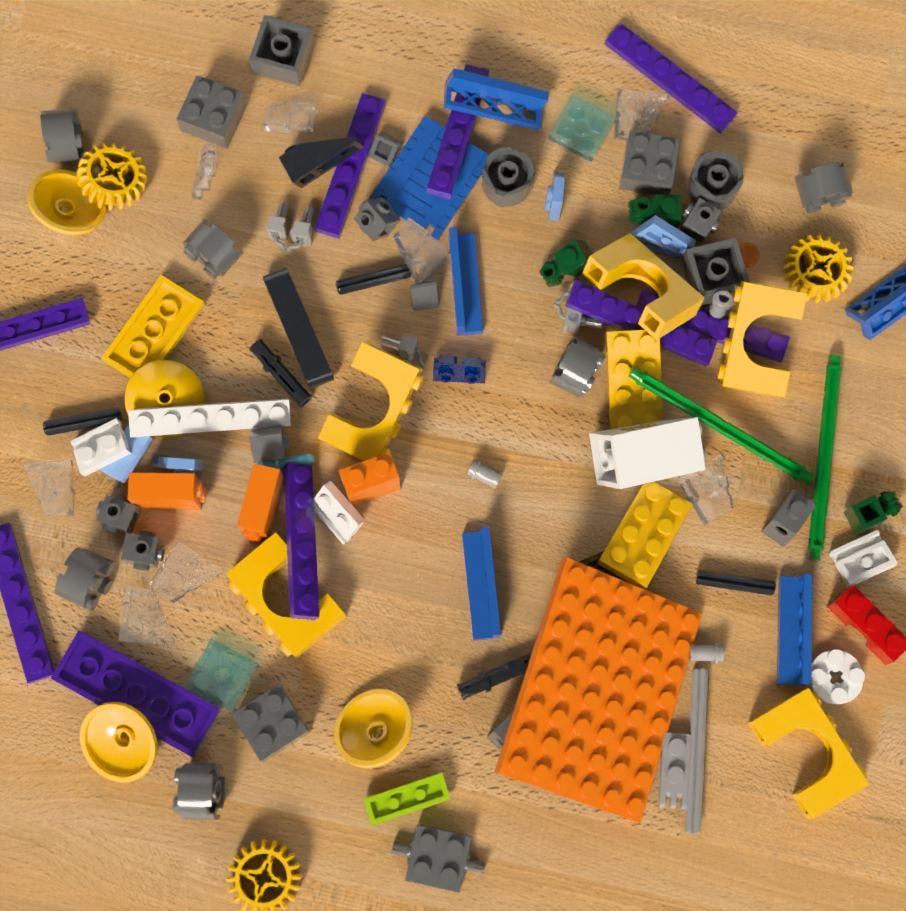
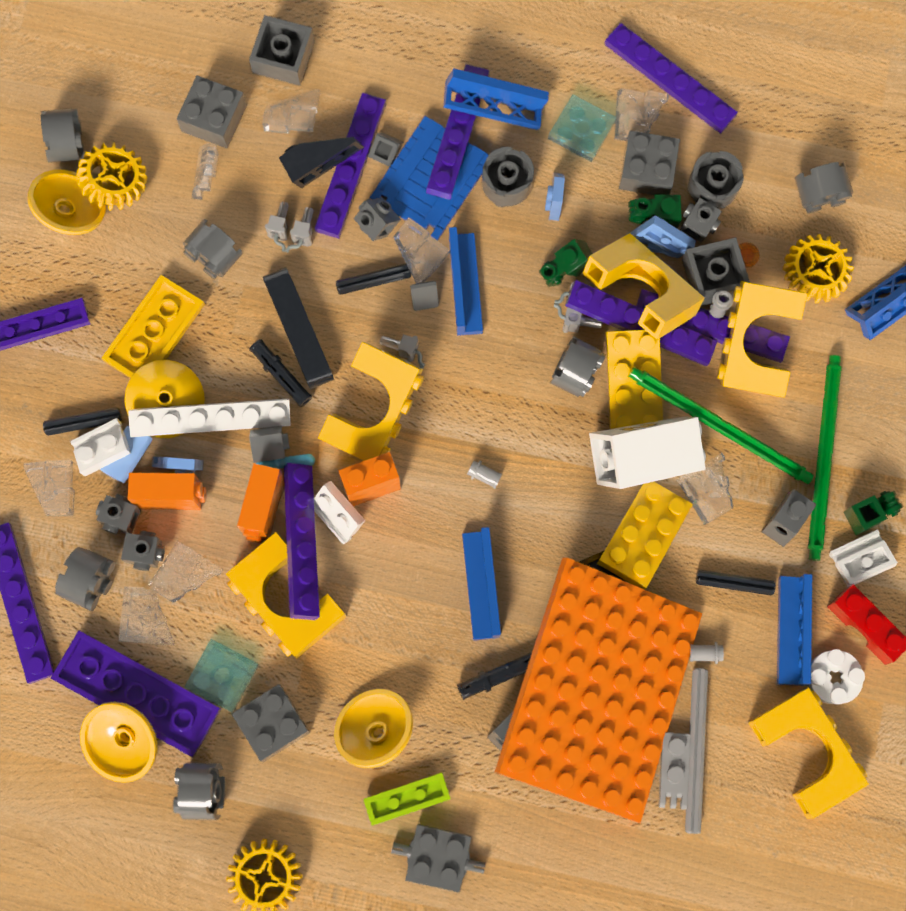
clear blue hinge [433,355,486,384] -> none

